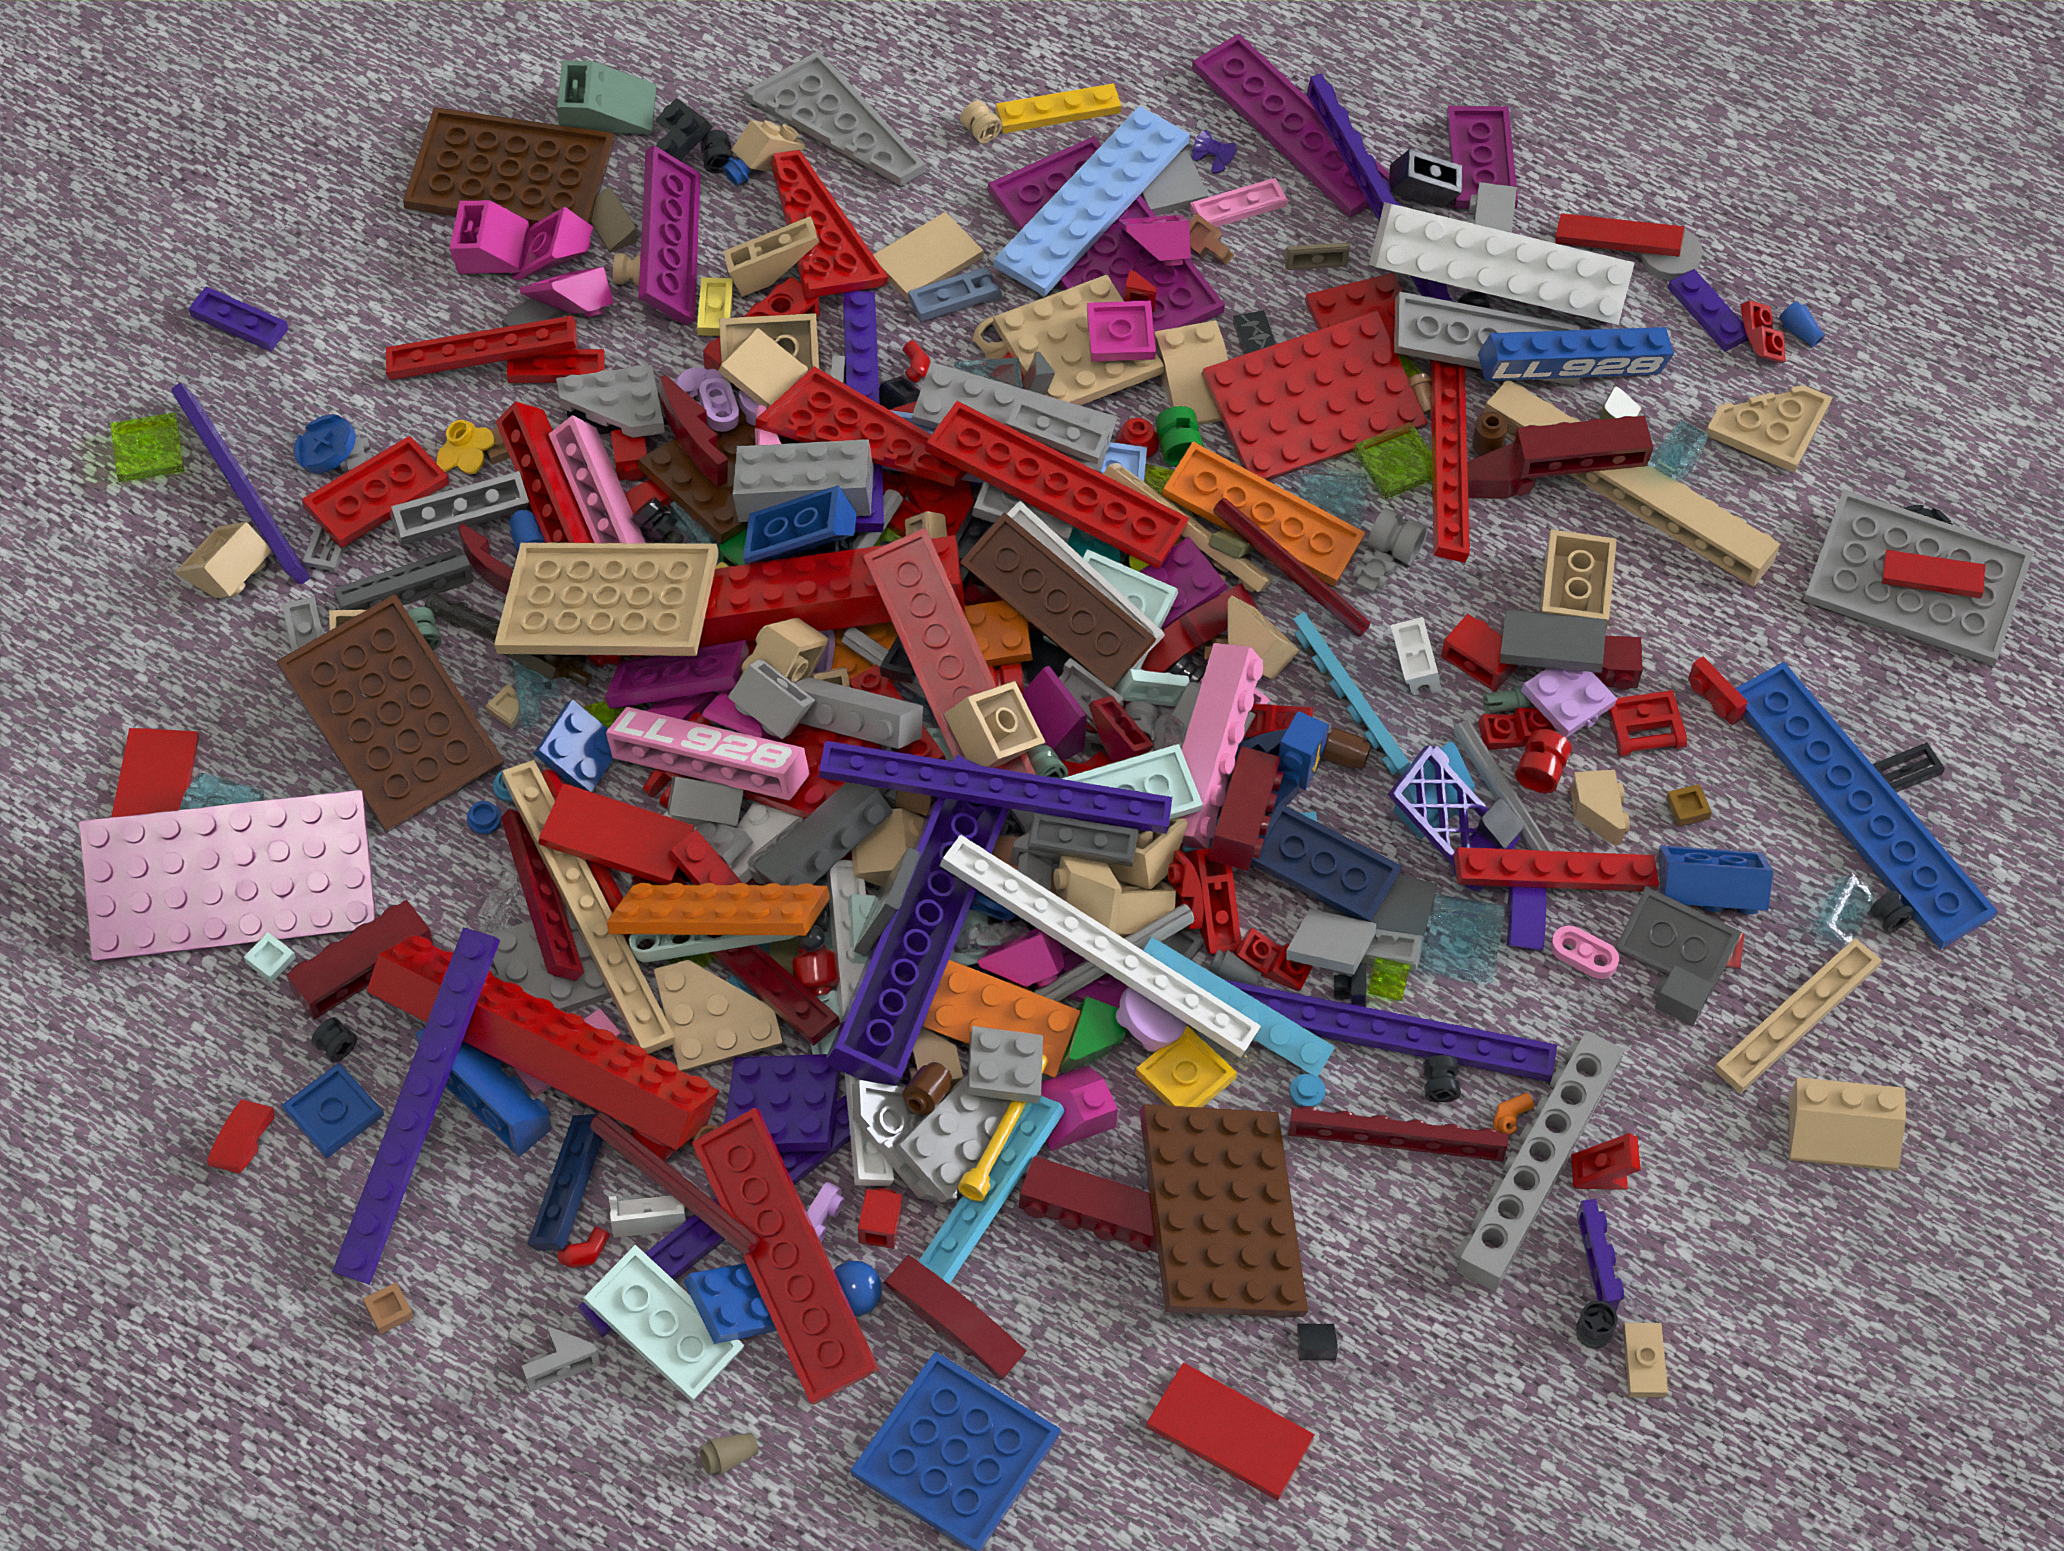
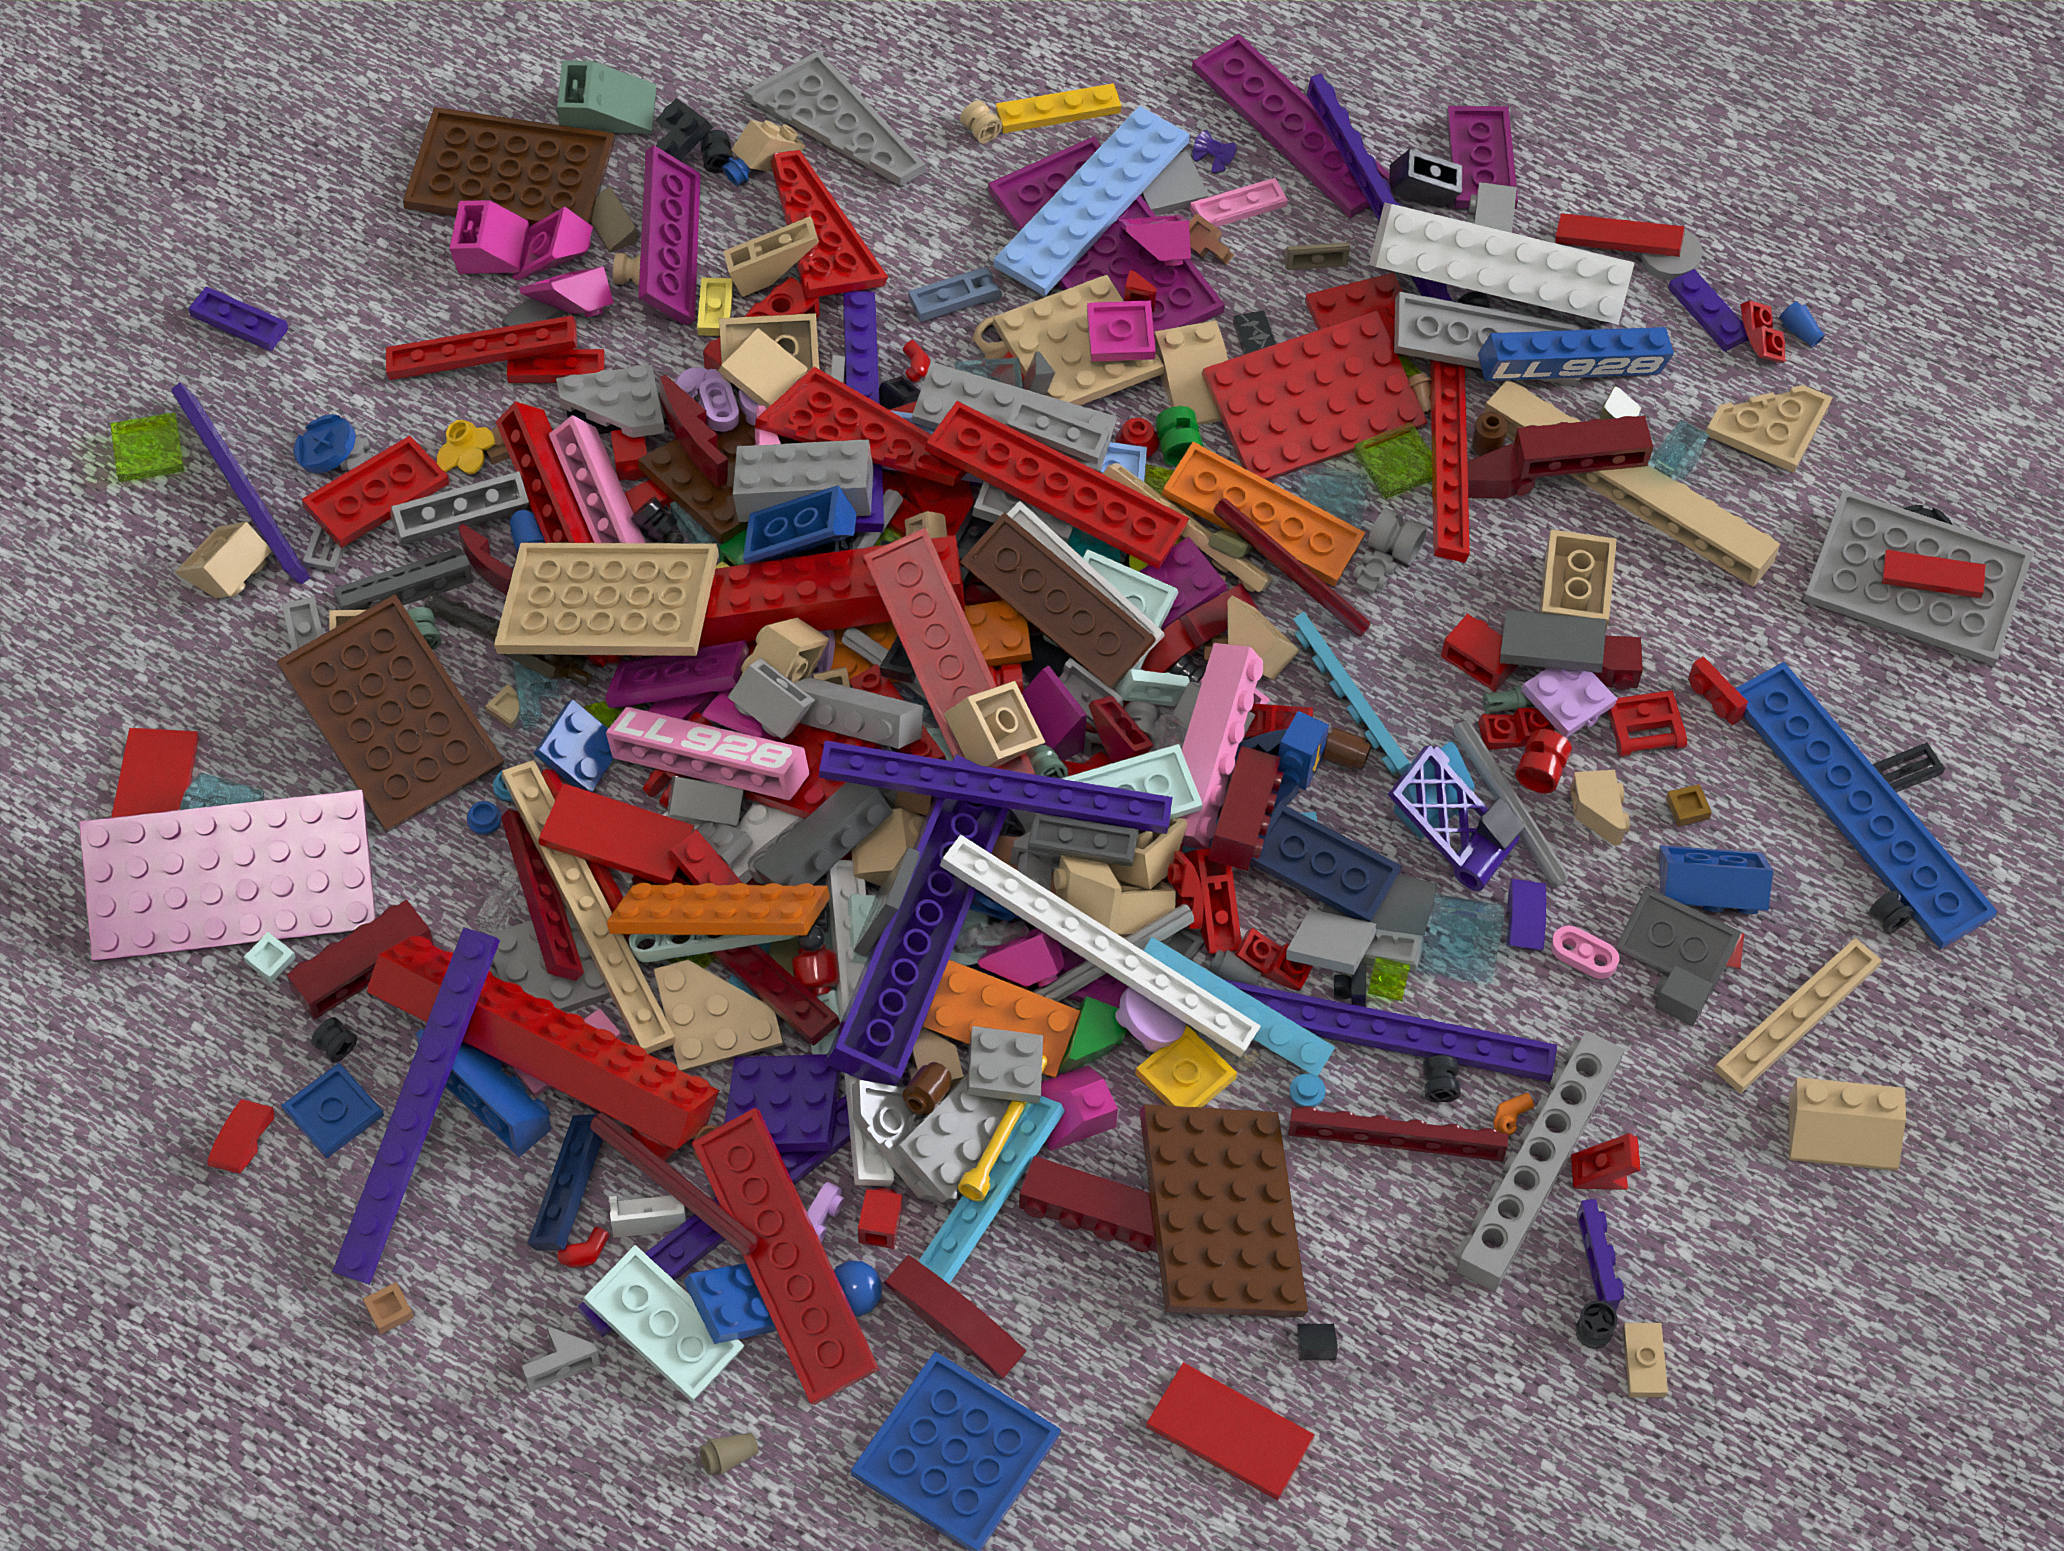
tan tile [873,212,984,302] -> none
white hinge [1391,617,1442,695] -> none
red plate [1453,847,1659,892] -> none
clear light blue slope [1810,874,1876,947] -> none

